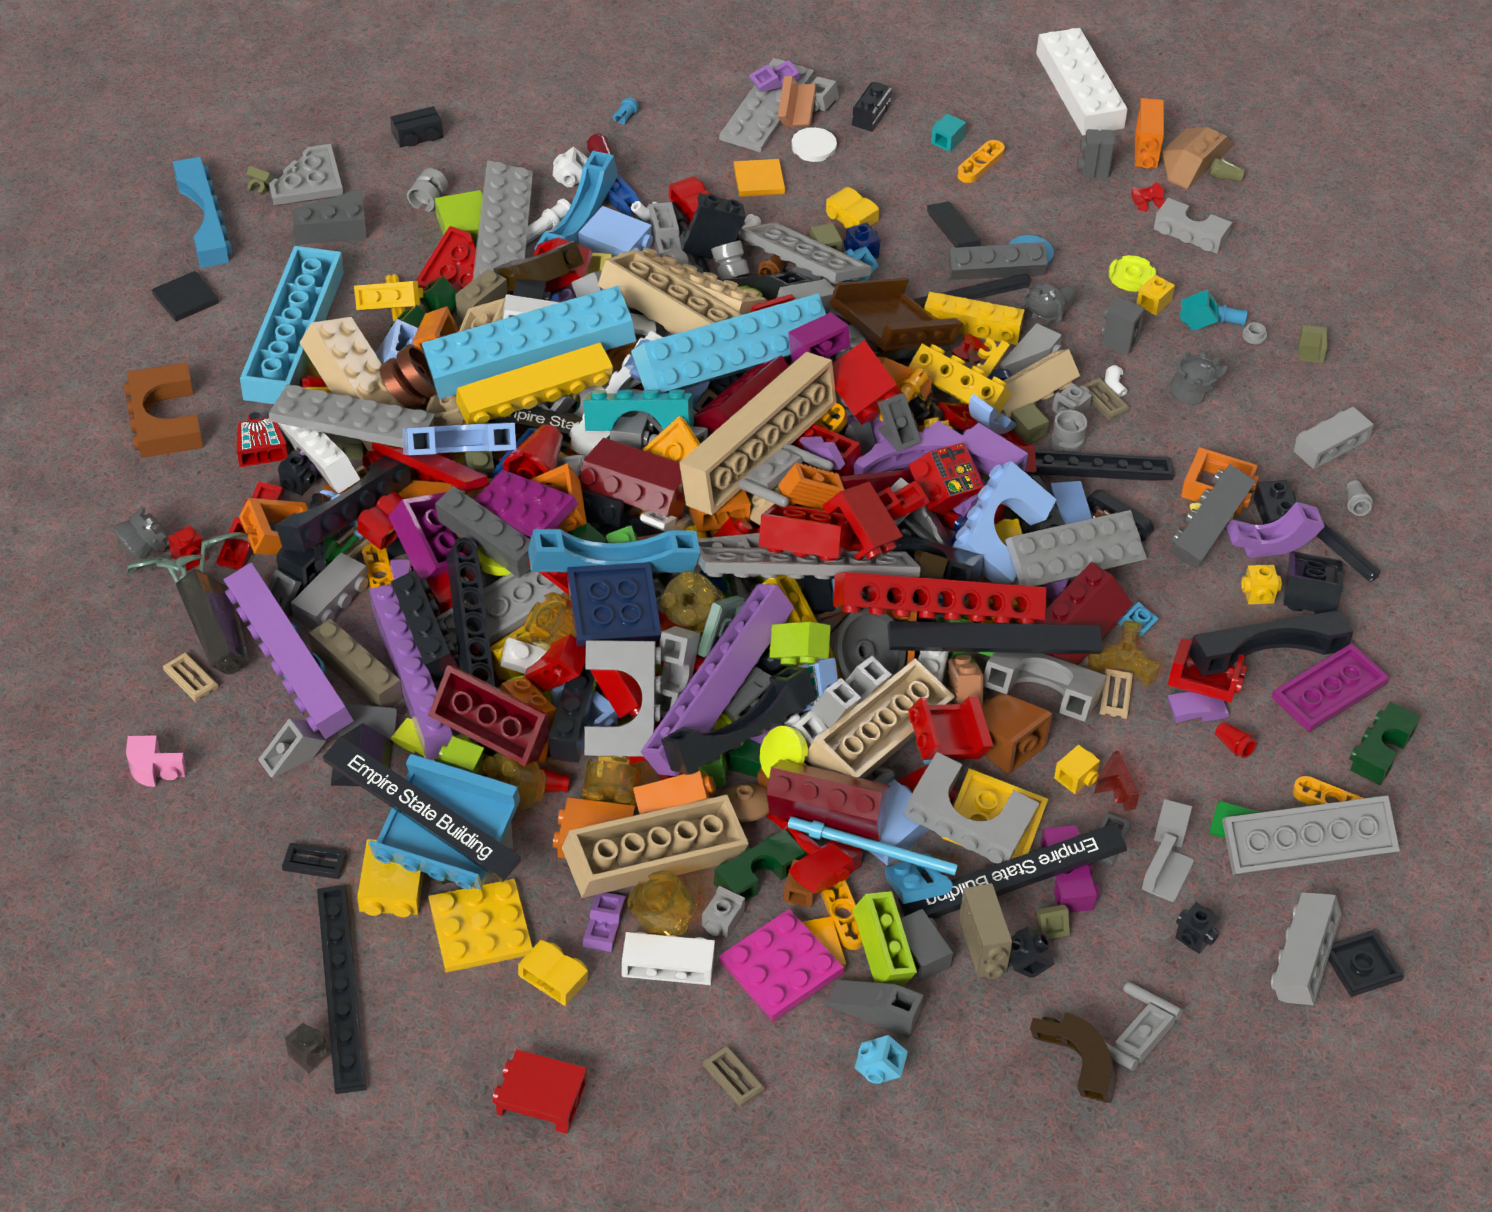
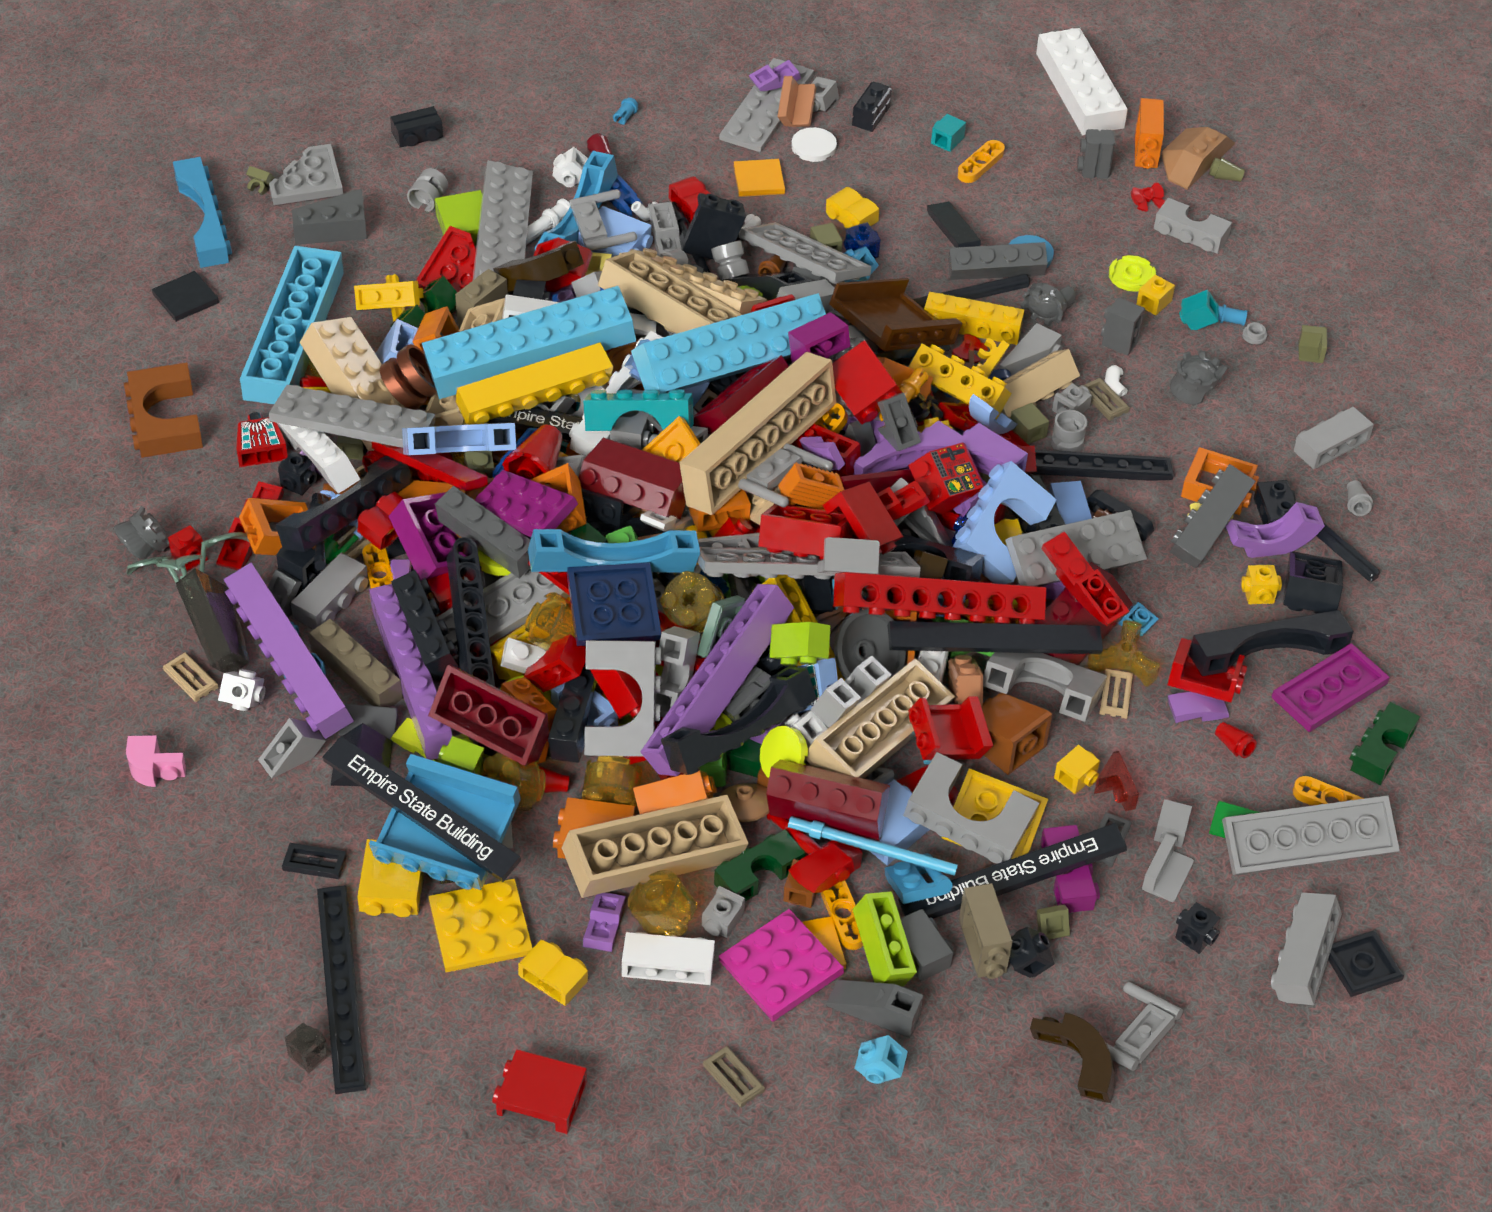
none -> white brick [218,669,265,711]
none -> light grey plate [569,189,637,251]
none -> light grey panel [817,537,880,574]
none -> red slope [1041,531,1129,626]

